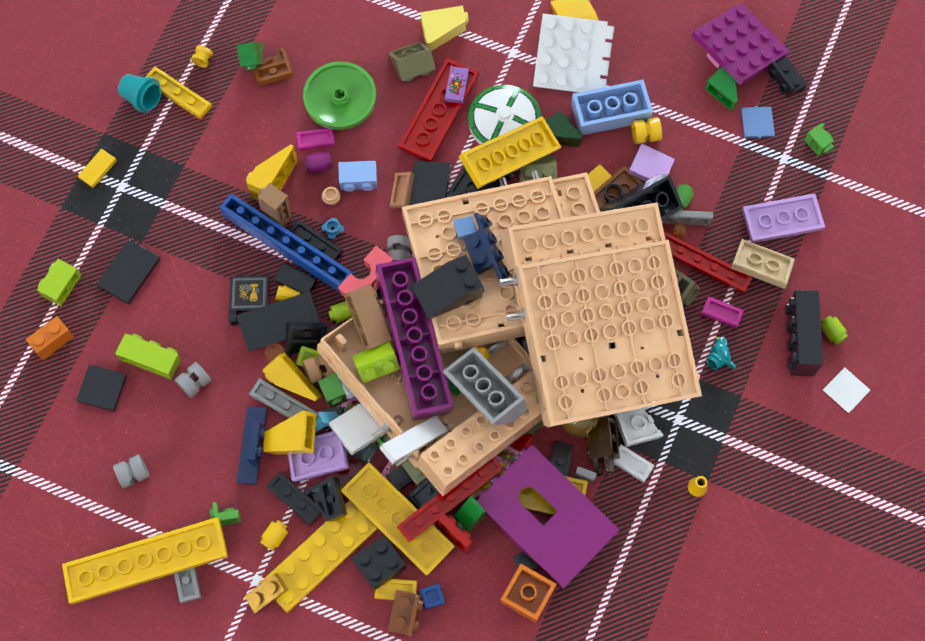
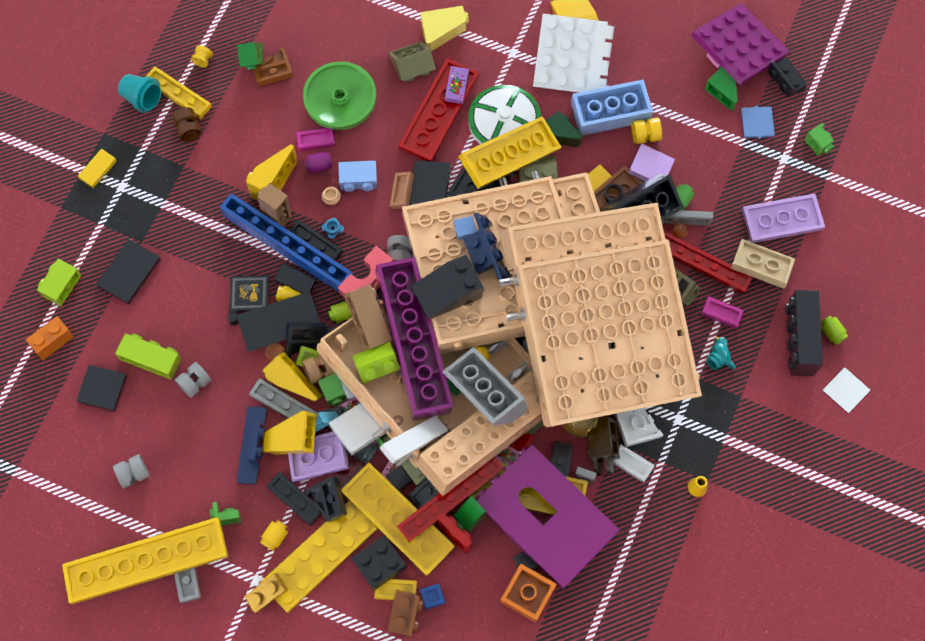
none -> reddish brown wheel [171,107,202,142]

